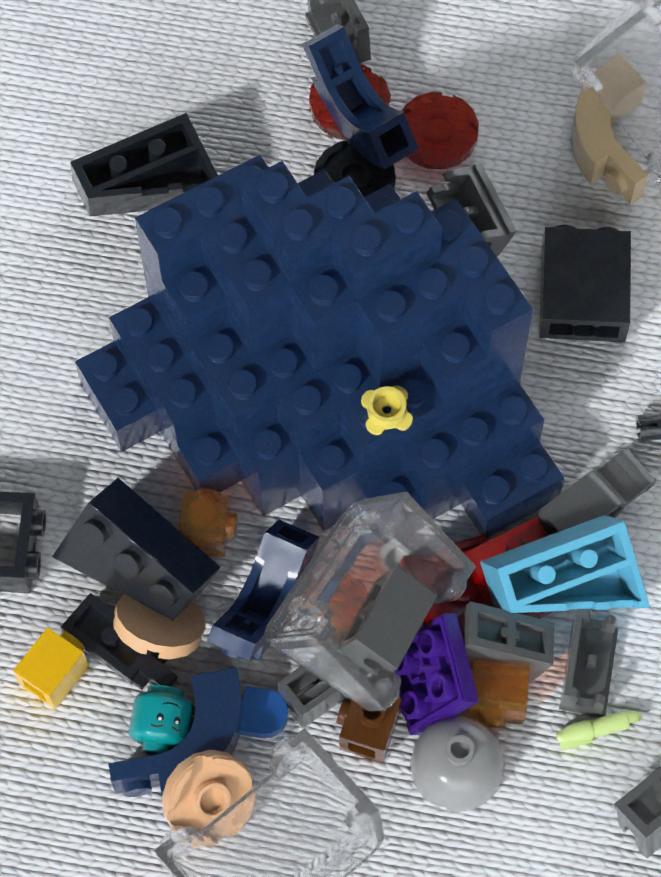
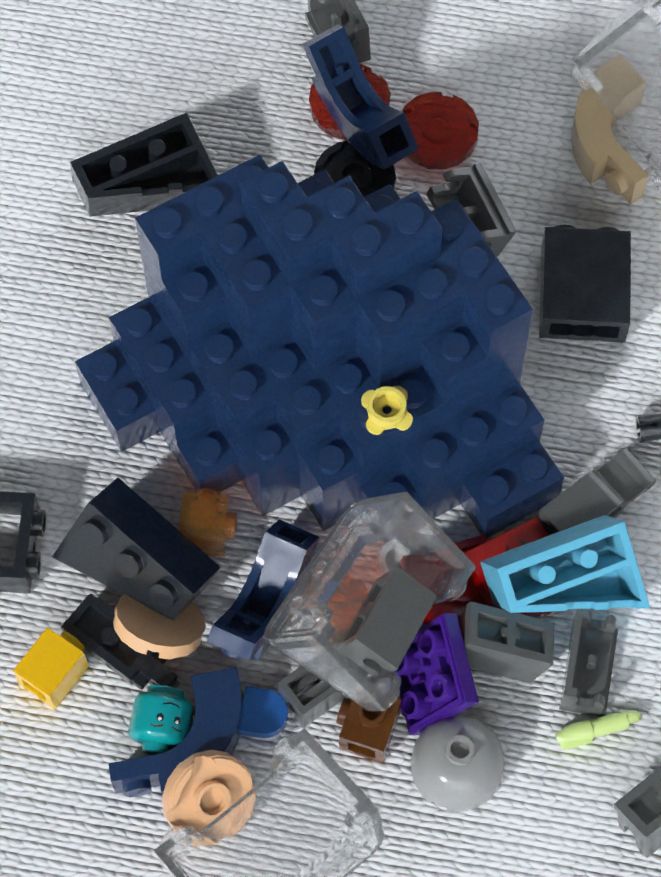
clear orange brick [468,661,530,728] -> none

